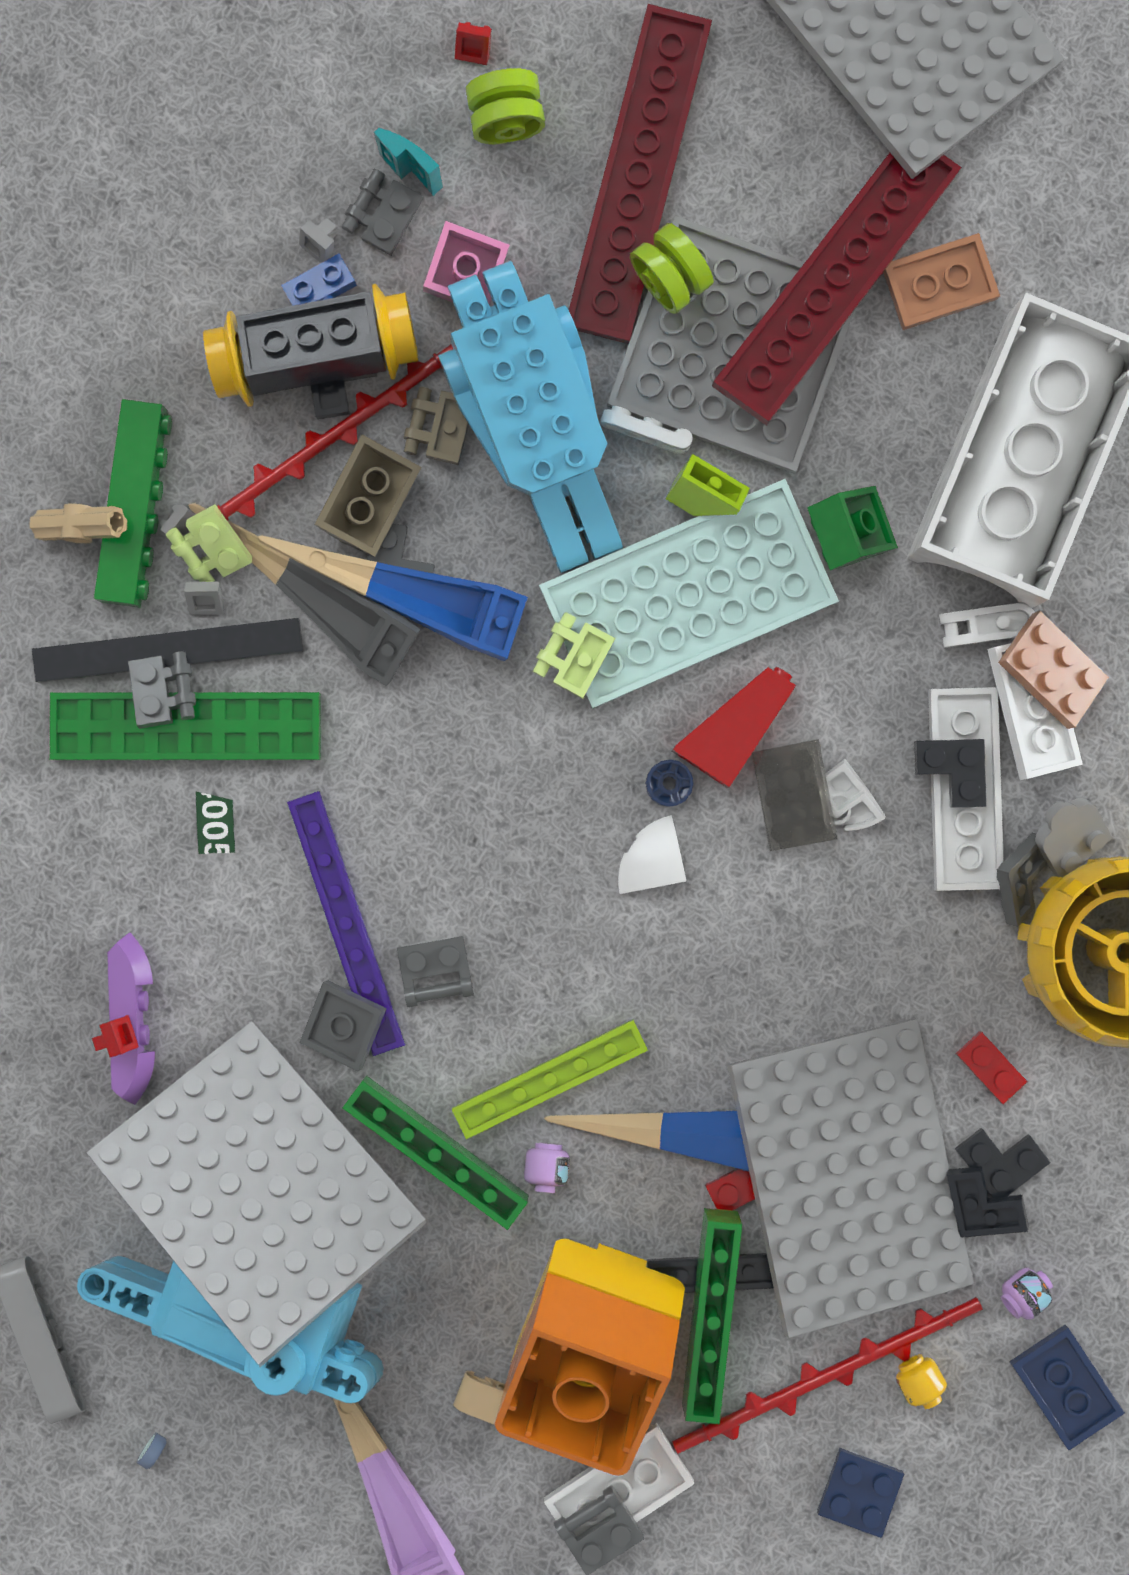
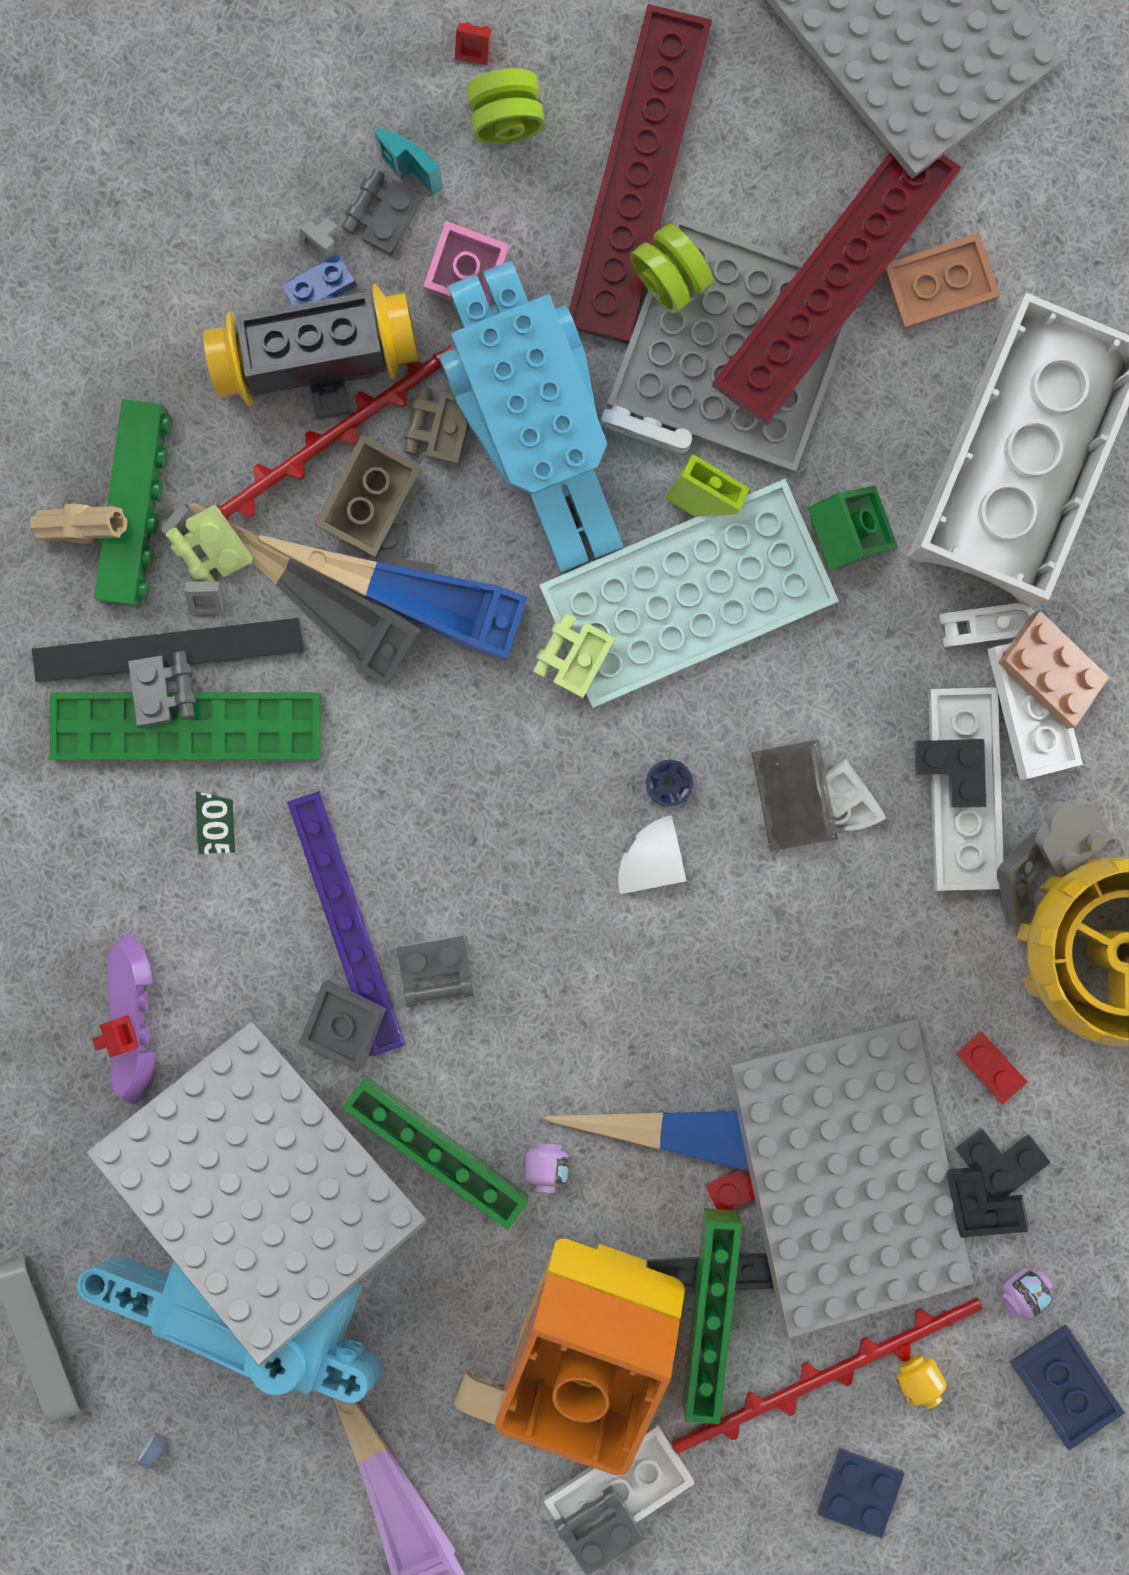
lime plate [451,1019,648,1139] -> none
red slope [671,667,796,788] -> none

